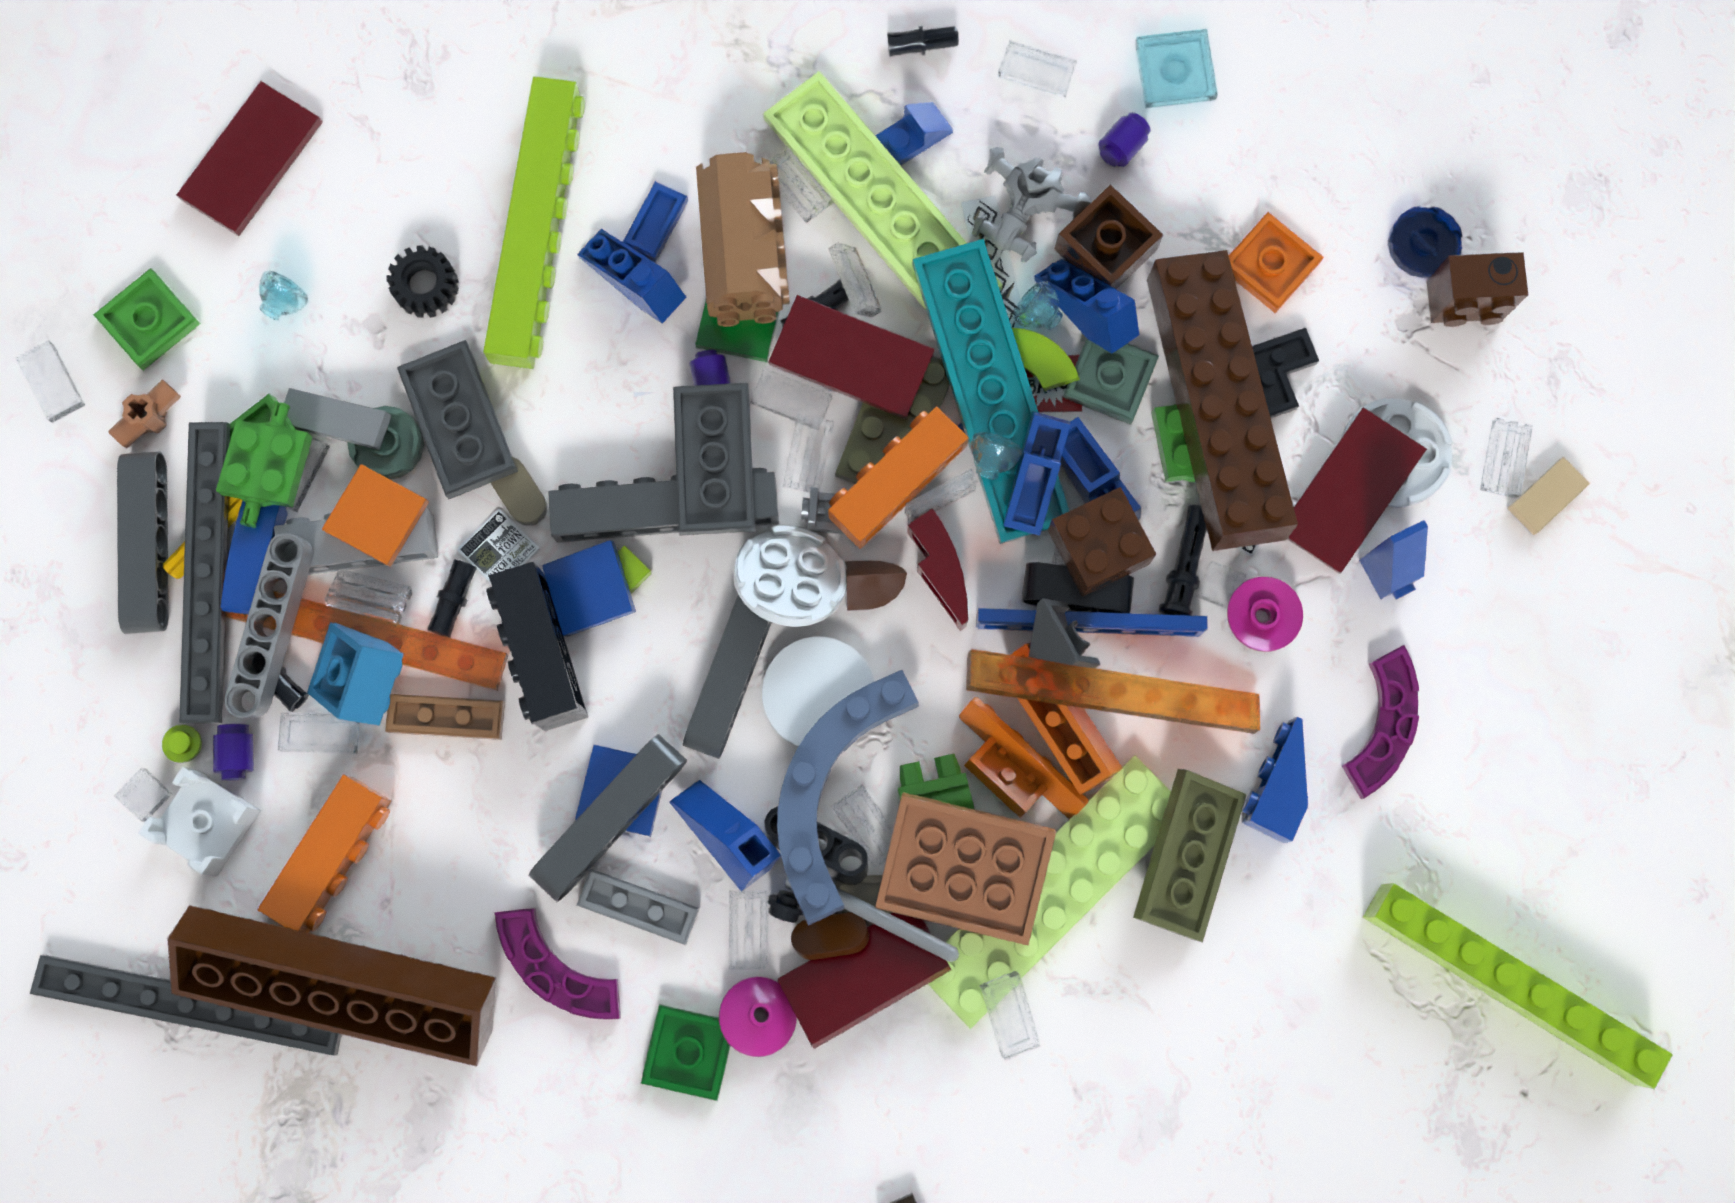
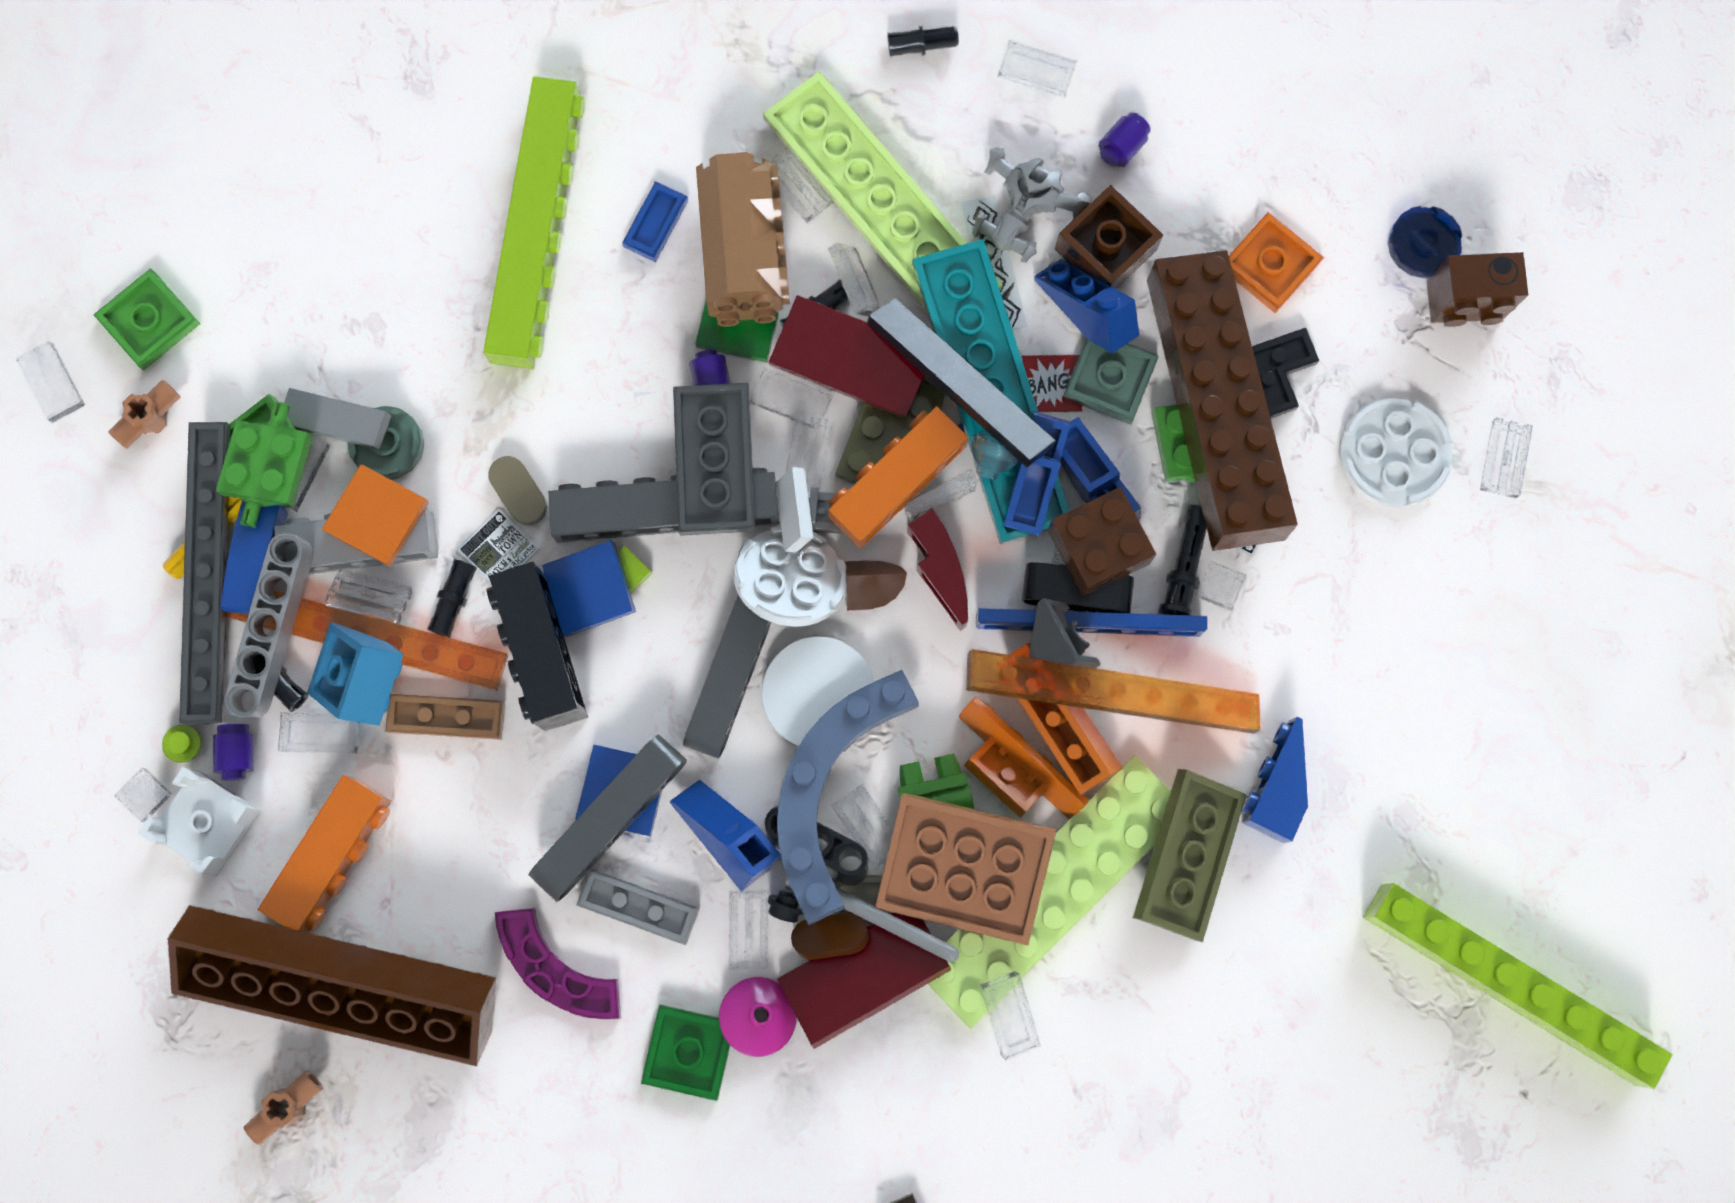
dark grey tile [30,955,342,1056] -> none
dark grey beam [117,451,169,634] -> none
dark red tile [176,81,323,237] -> none
clear light blue brick [259,271,309,320] -> none
black tyre [387,245,459,318] -> none
dark grey tile [397,340,518,500] -> none
blue slope [577,229,687,324] -> none
blue slope [875,102,953,166] -> none
lime tile [1012,328,1080,391] -> none
clear light blue brick [1013,281,1063,331] -> none
clear light blue tile [1135,29,1218,108] -> none
dark pink dish [1227,577,1303,652] -> none
dark red tile [1287,407,1427,574] -> none
magenta tile [1342,645,1419,799] -> none
blue slope [1359,520,1428,600] -> none
tan tile [1507,457,1590,535] -> none
none -> nougat axle [243,1071,323,1145]
none -> white tile [776,467,813,553]
none -> tile [867,298,1056,467]

